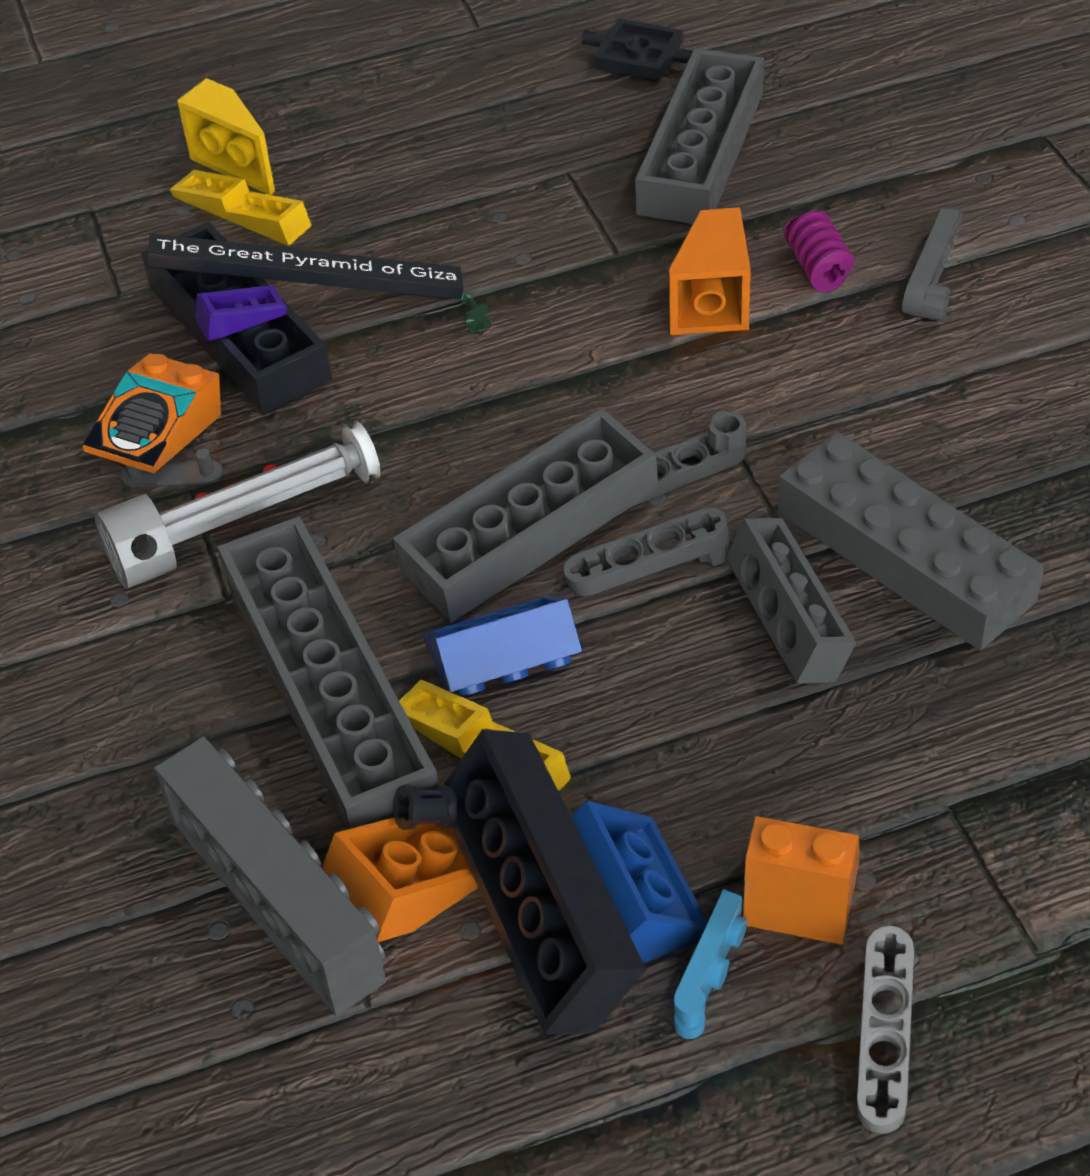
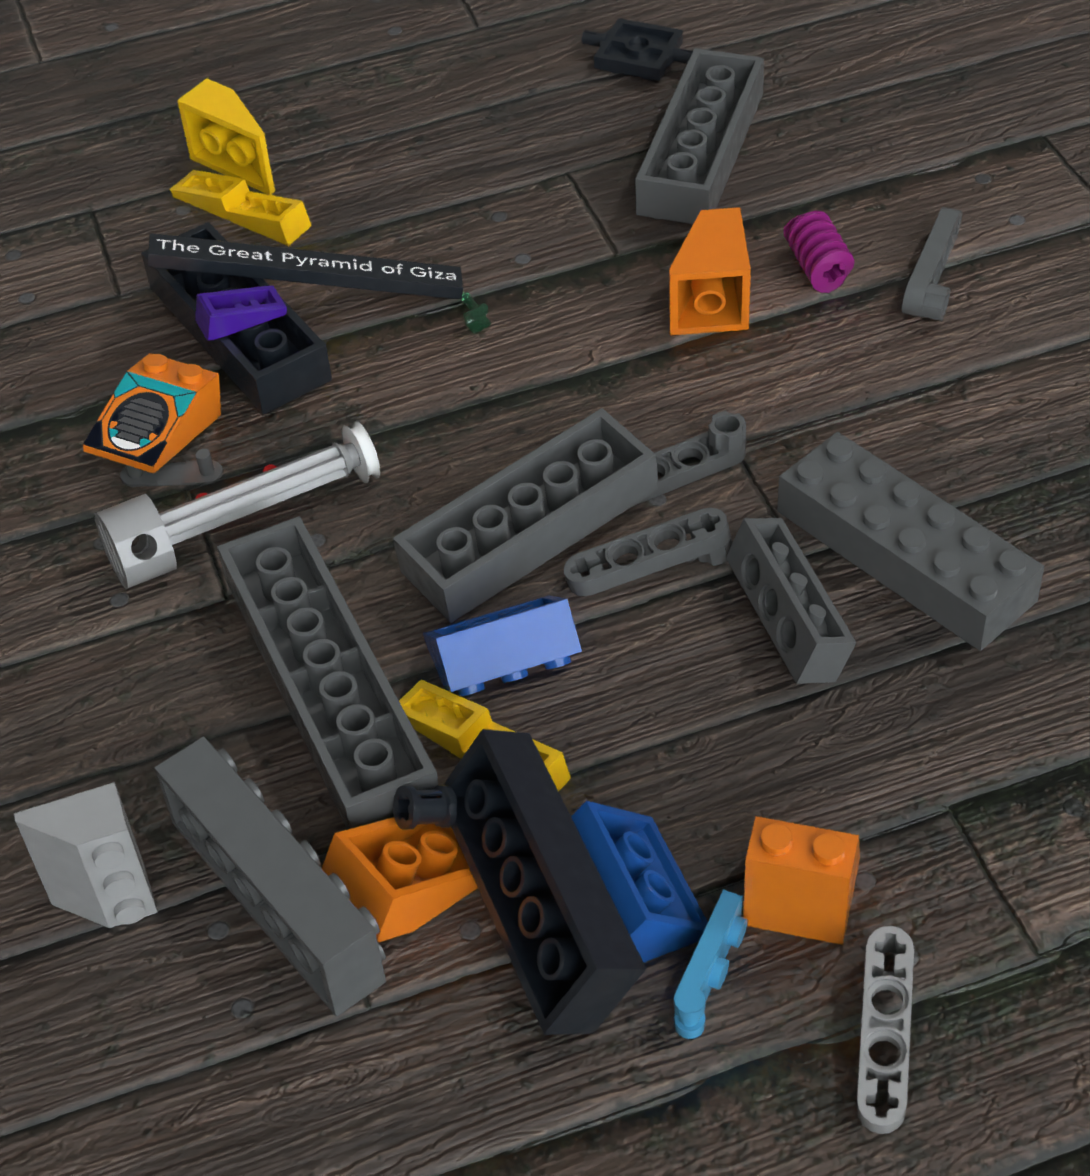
none -> light grey slope [14,782,158,928]

